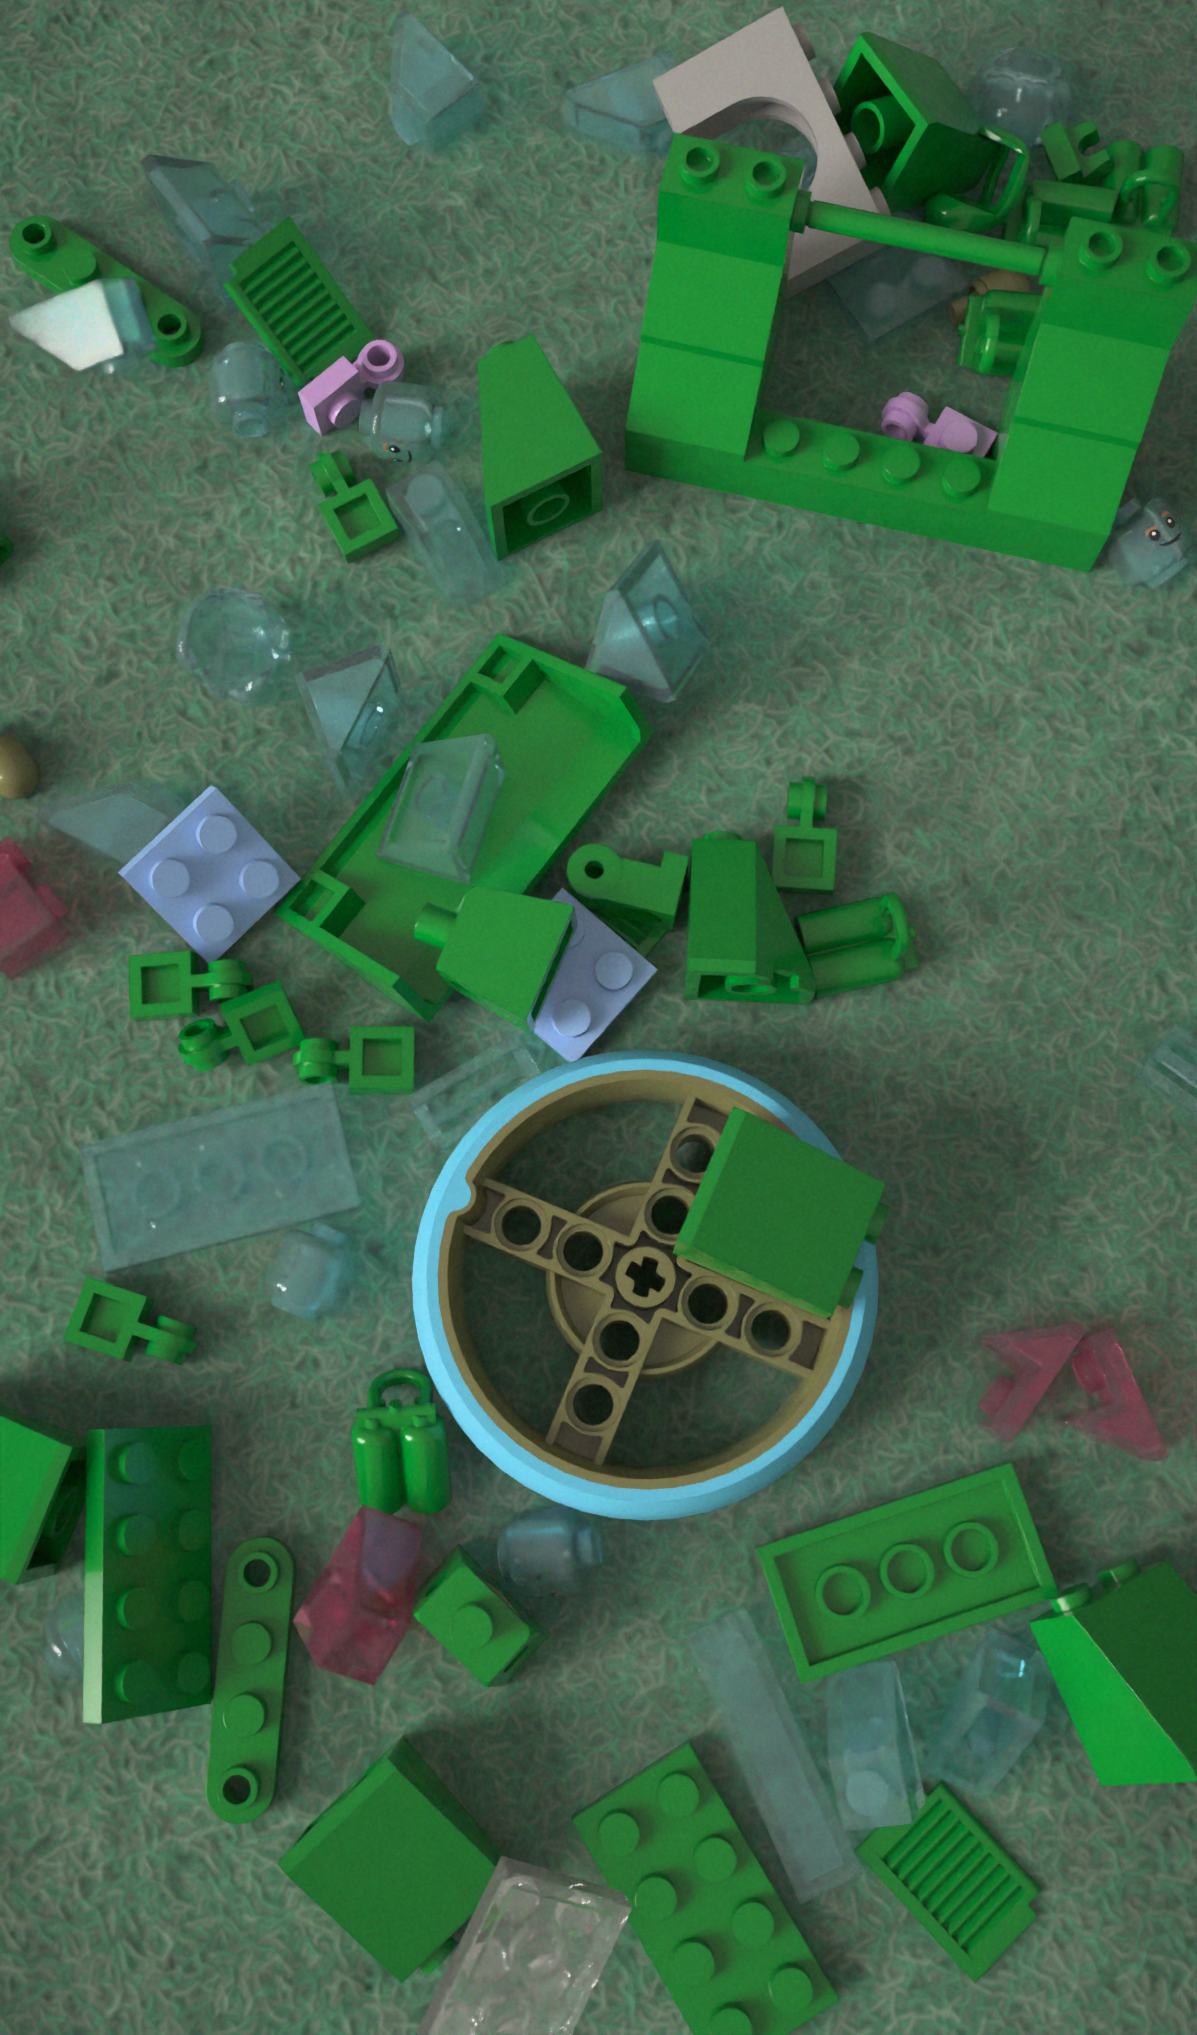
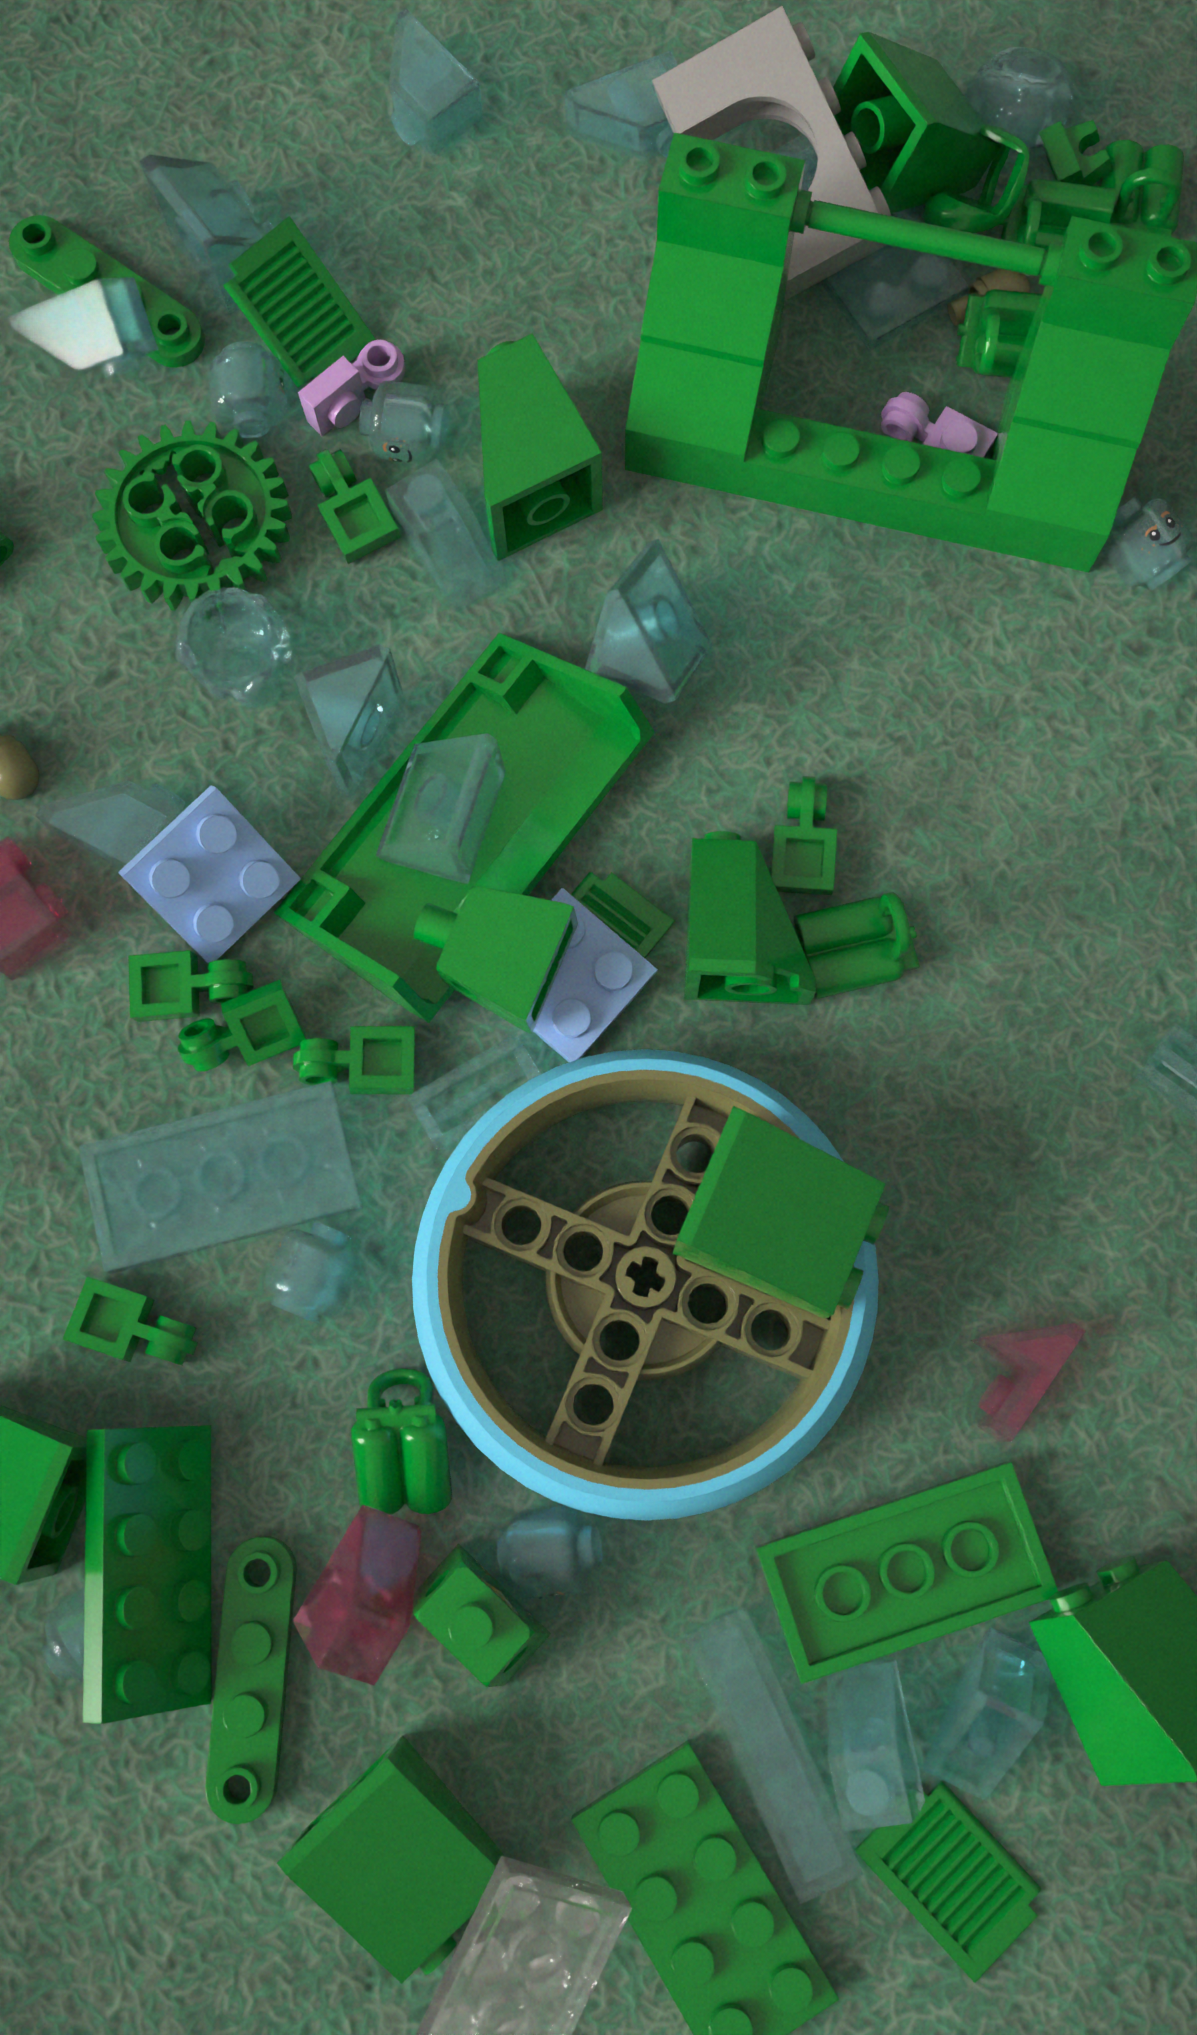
green leg [567,843,690,932] -> none
clear pink slope [1053,1328,1169,1462] -> none
none -> green gear [92,420,292,612]

